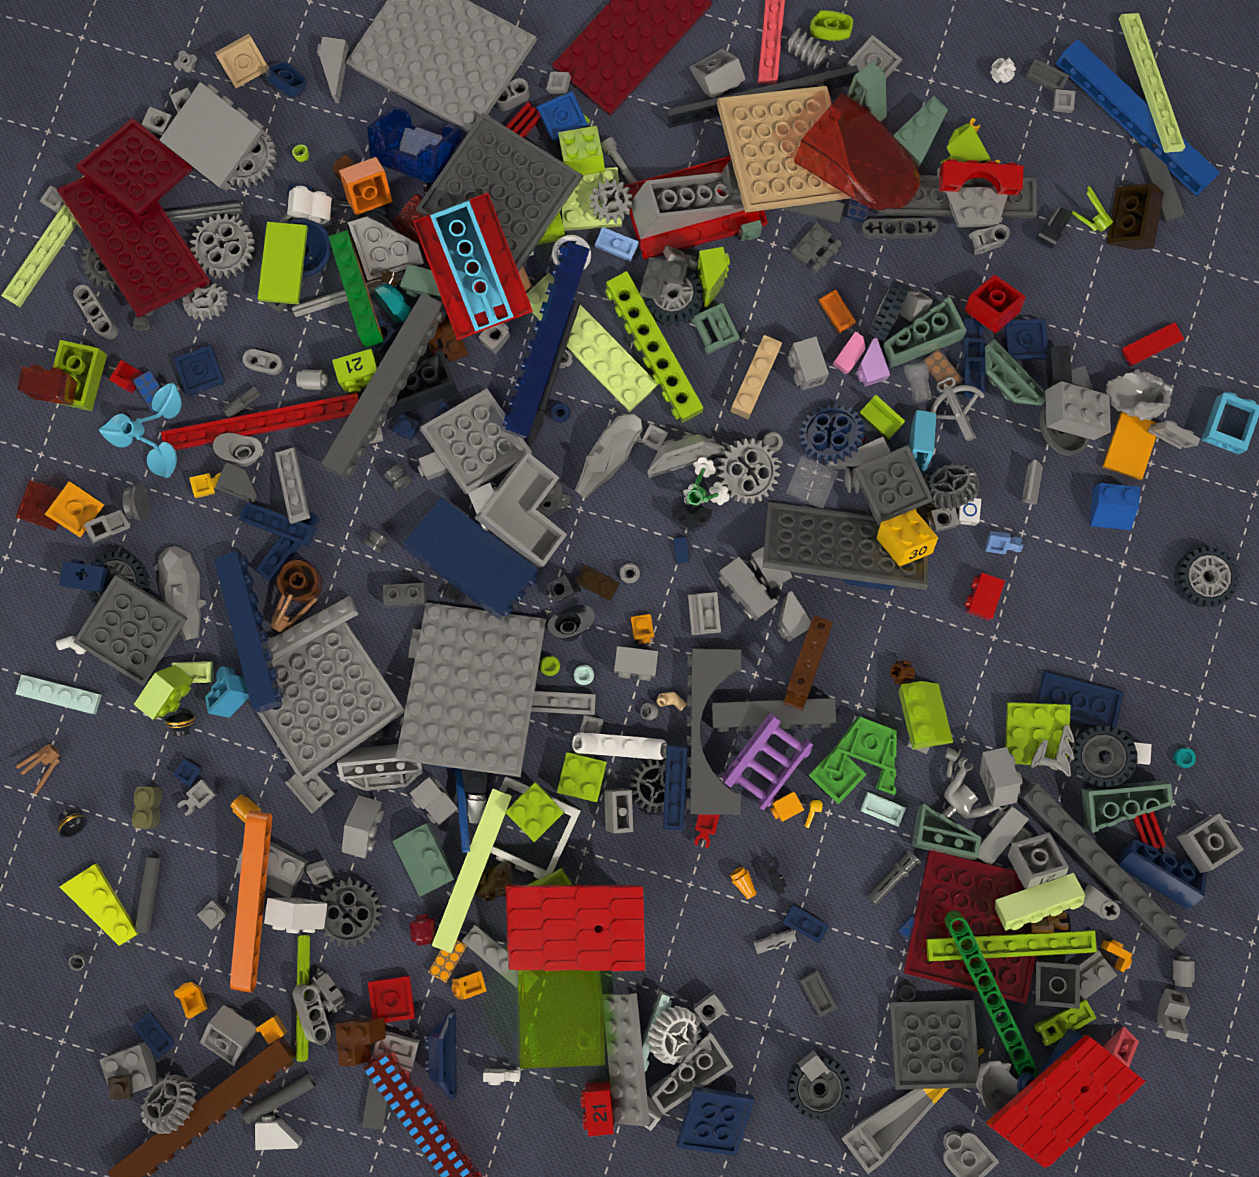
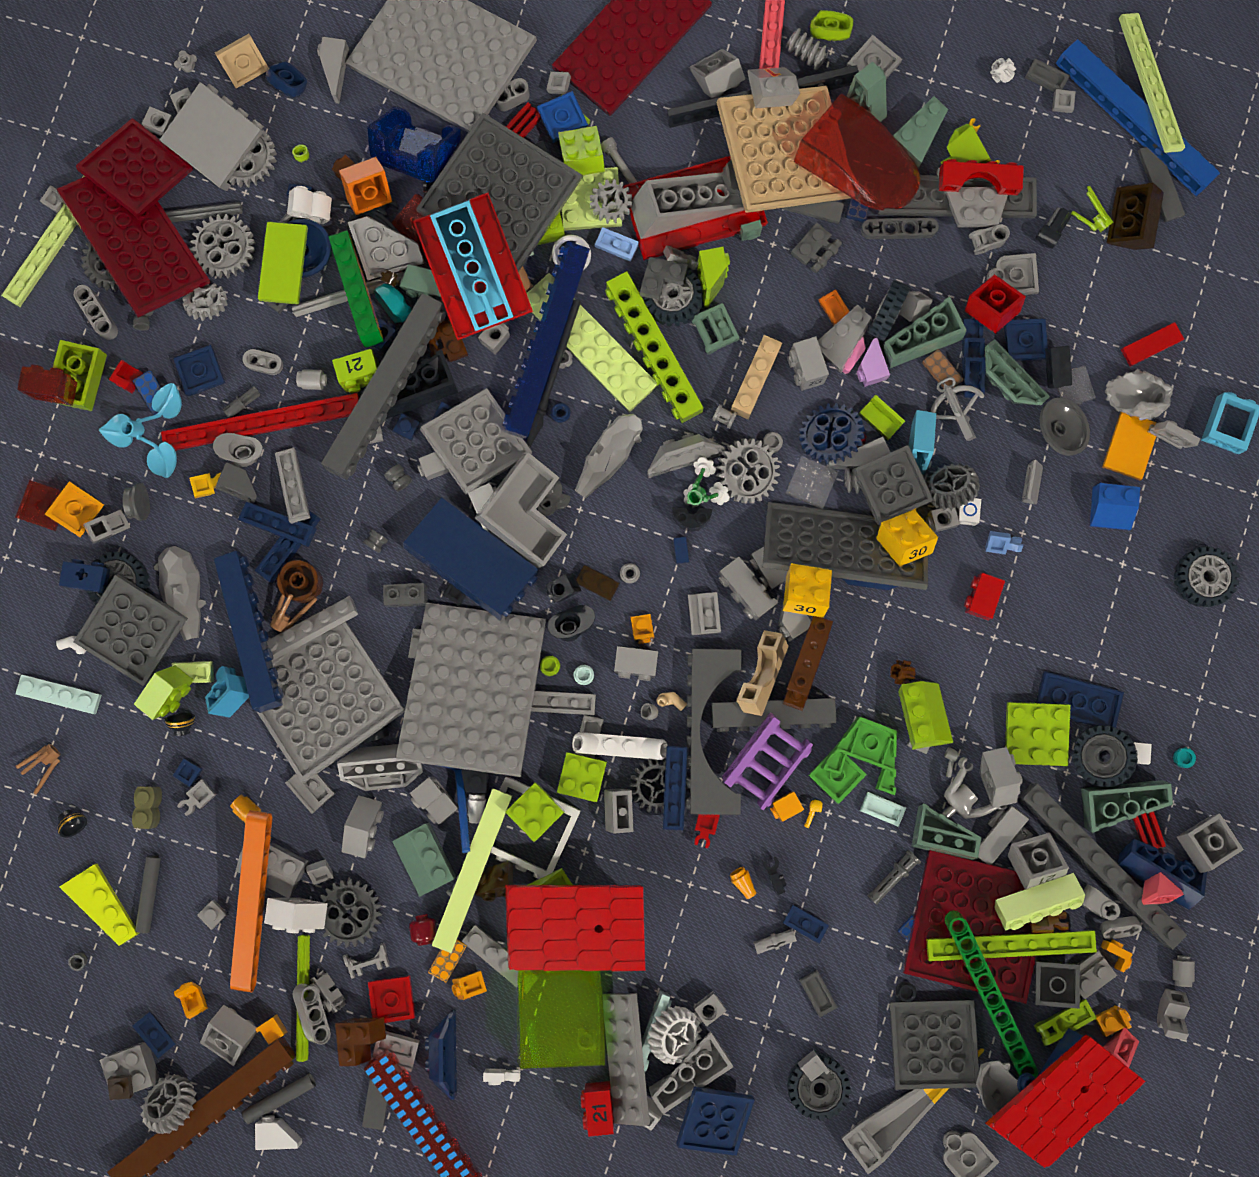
light grey plate [641,424,668,451] -> none
clear piece [904,361,932,403] -> none
light grey piece [1030,725,1074,777] -> none
light grey brick [1045,381,1111,440] -> none
none -> light grey piece [343,942,390,978]
none -> light grey bush [712,404,737,429]
none -> tan arch [737,630,788,716]
none -> light grey slope [747,67,800,108]
none -> yellow brick [783,563,832,618]
none -> light grey wing [818,305,872,373]
none -> light grey plate [986,253,1039,295]
none -> light orange bracket [1095,1005,1132,1037]
none -> light grey beam [1100,916,1142,939]
none -> coral slope [1142,872,1184,905]

